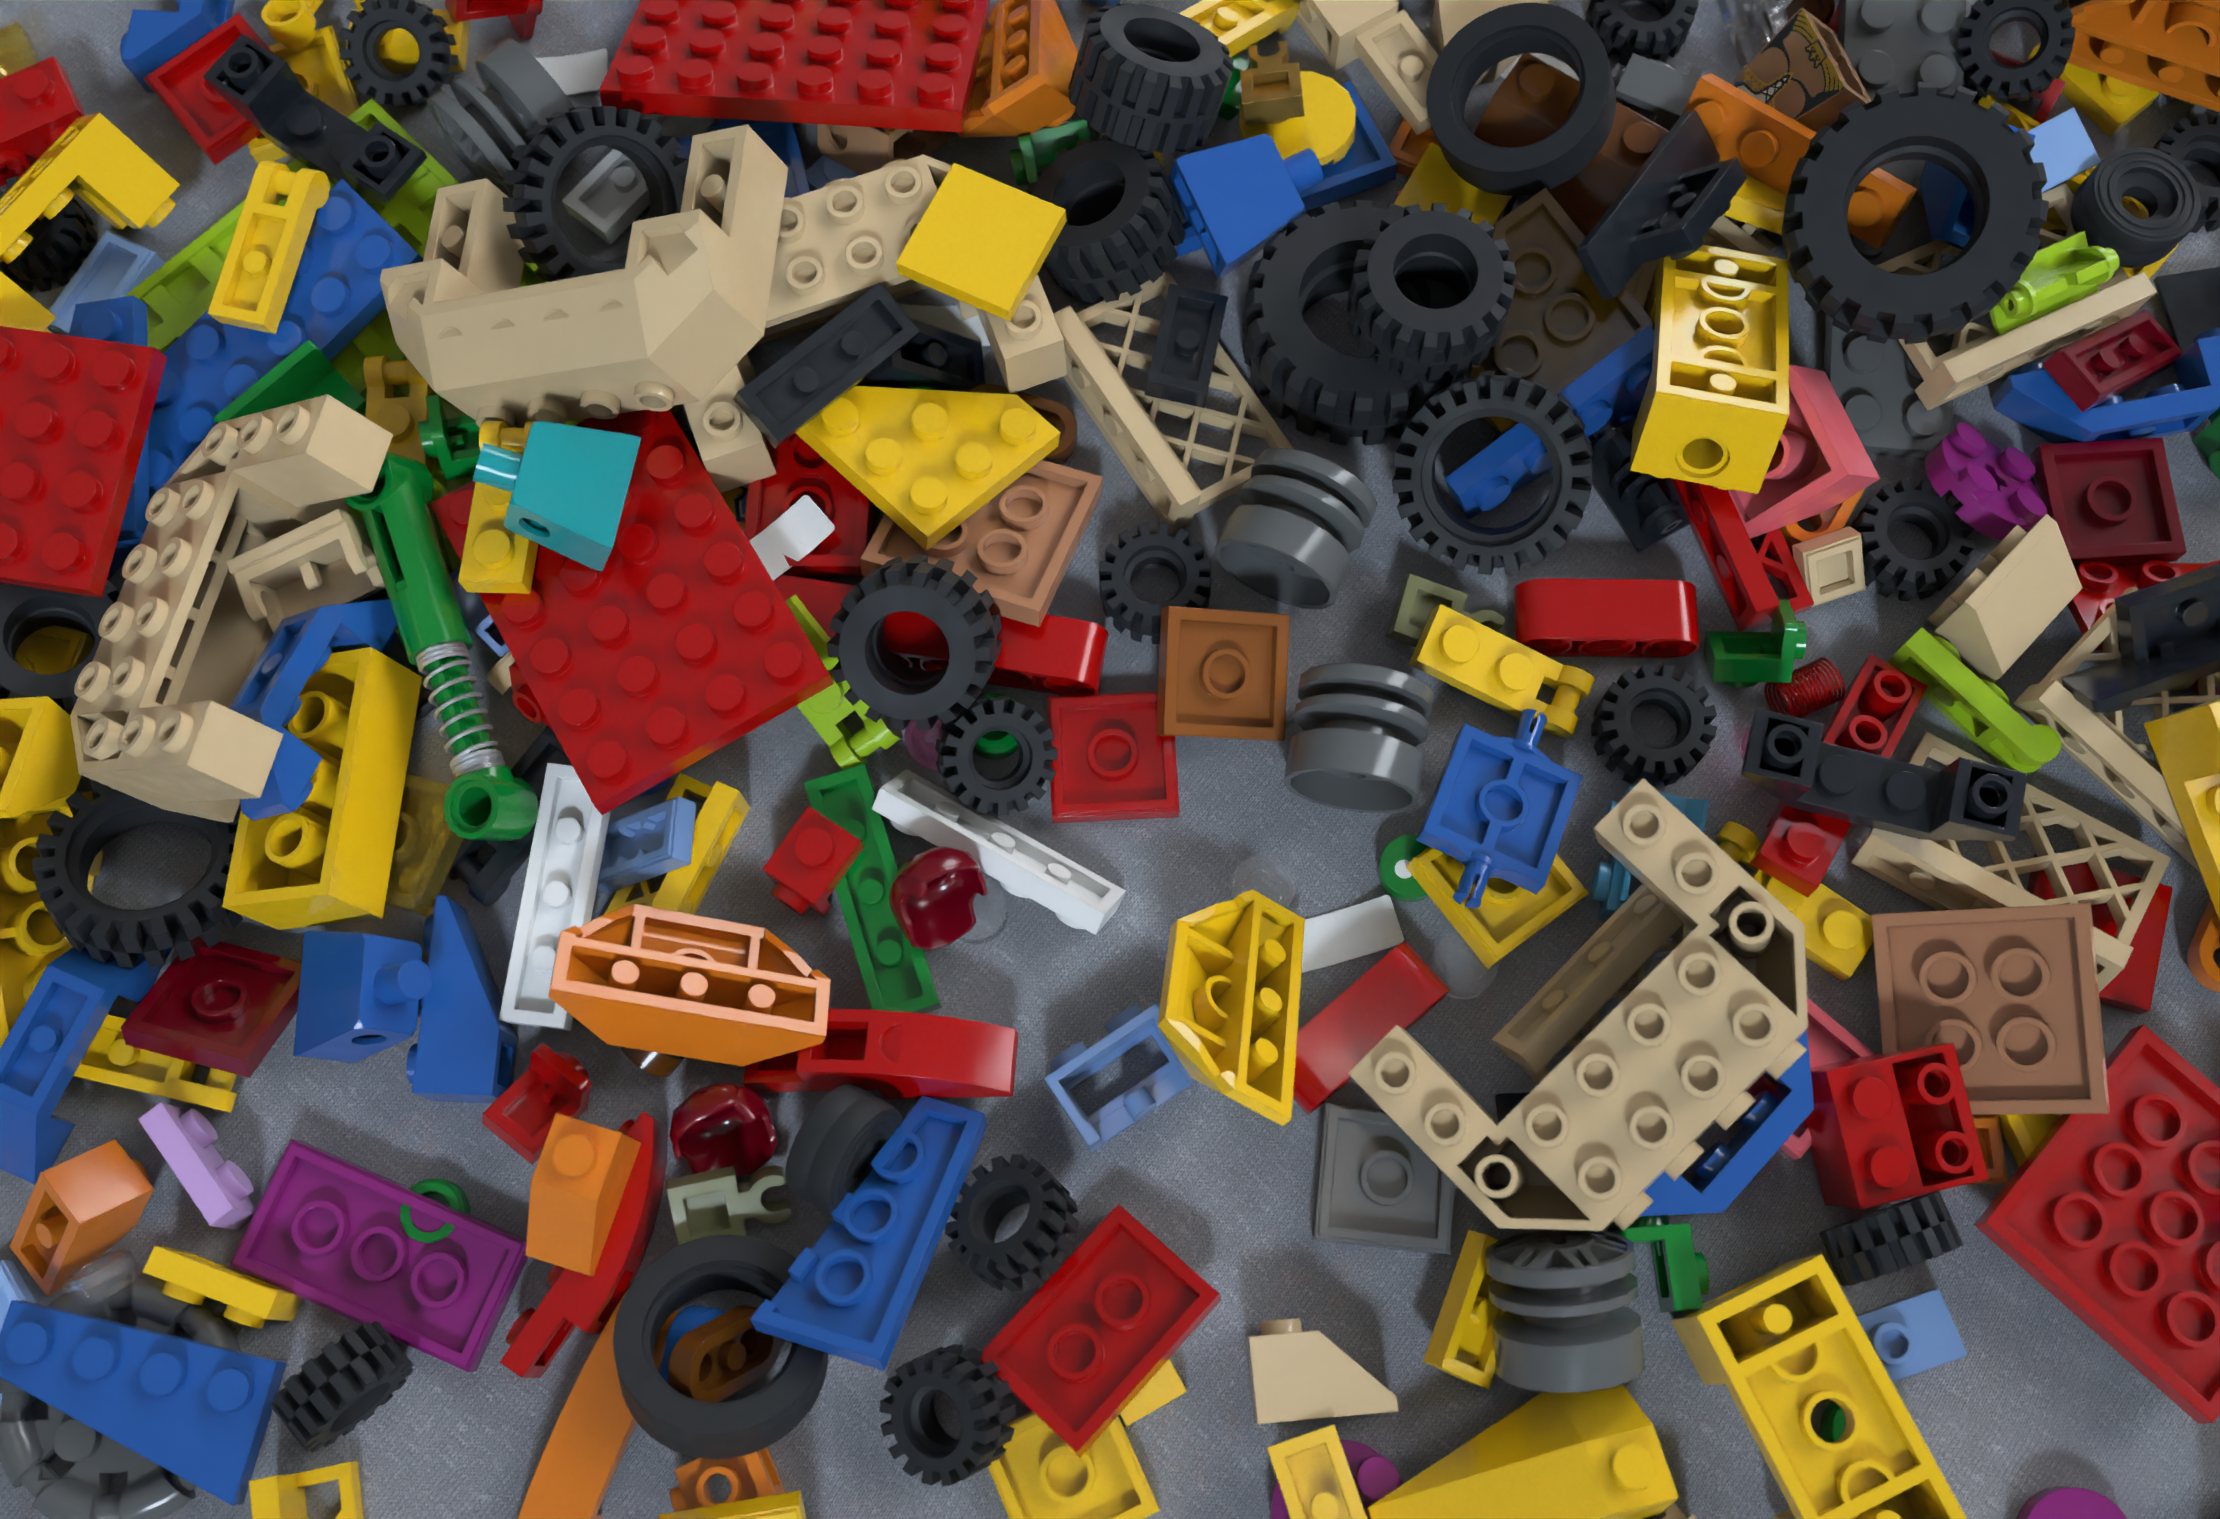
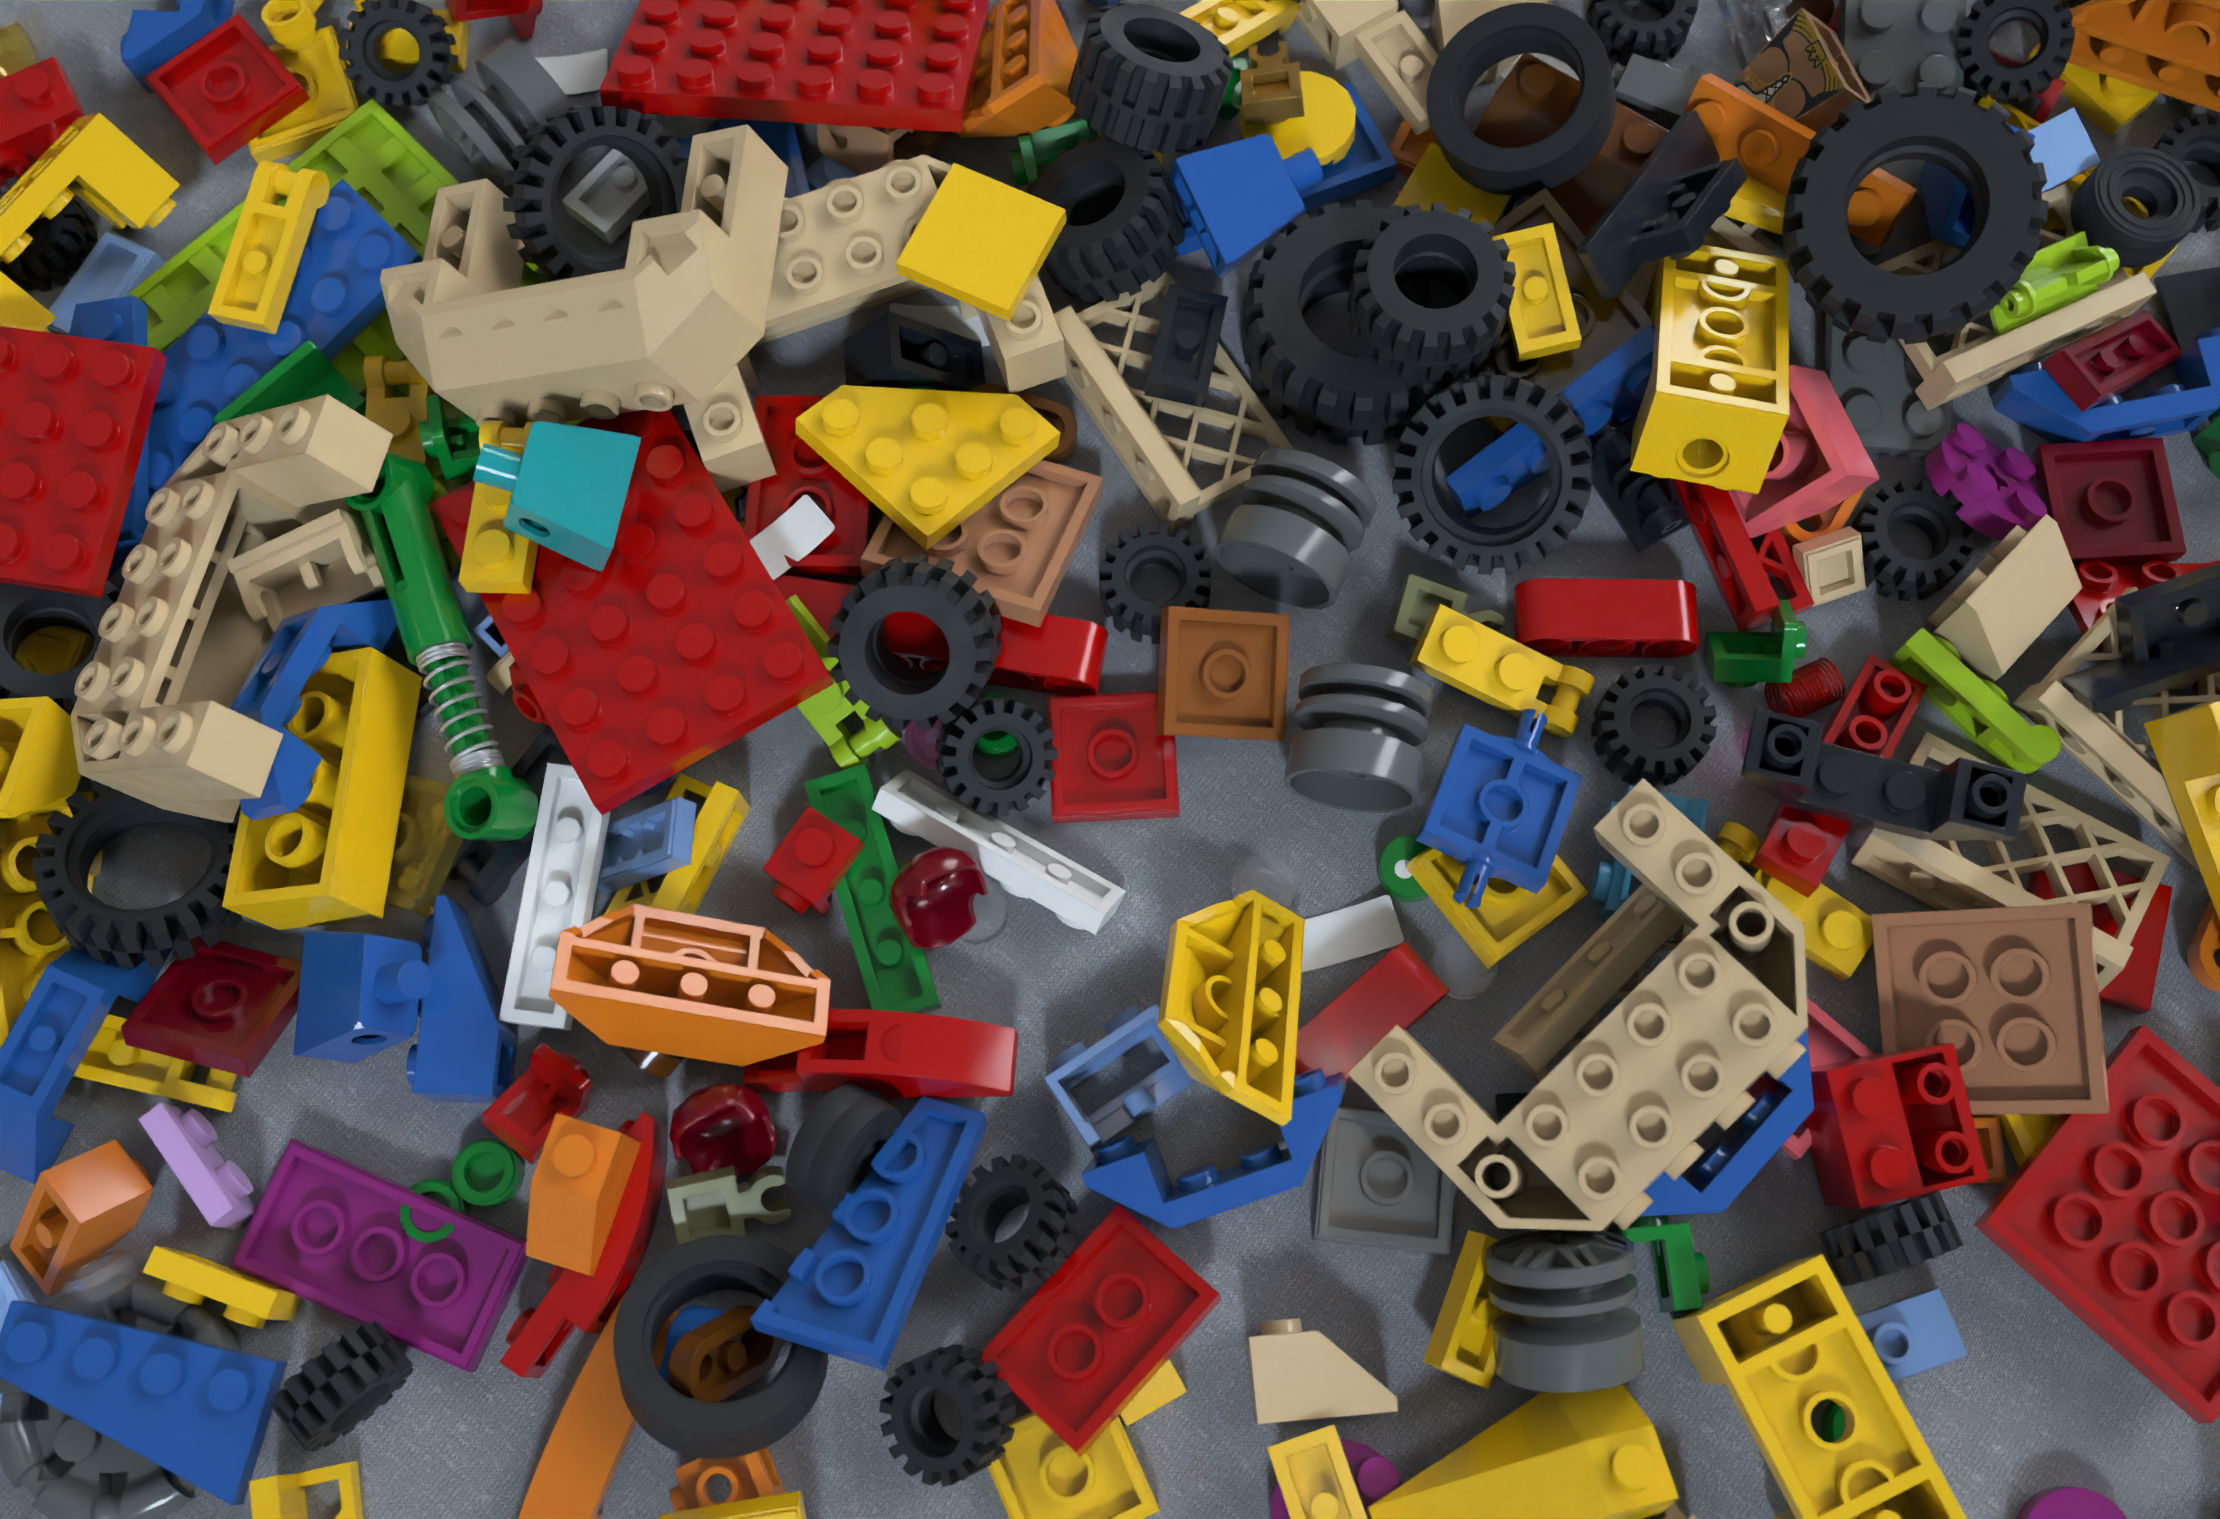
black slope [203,34,428,203] -> none
black plate [733,282,920,449] -> none
none -> green tile [452,1138,525,1207]
none -> blue slope [1081,1069,1347,1229]
none -> yellow plate [1492,222,1582,362]

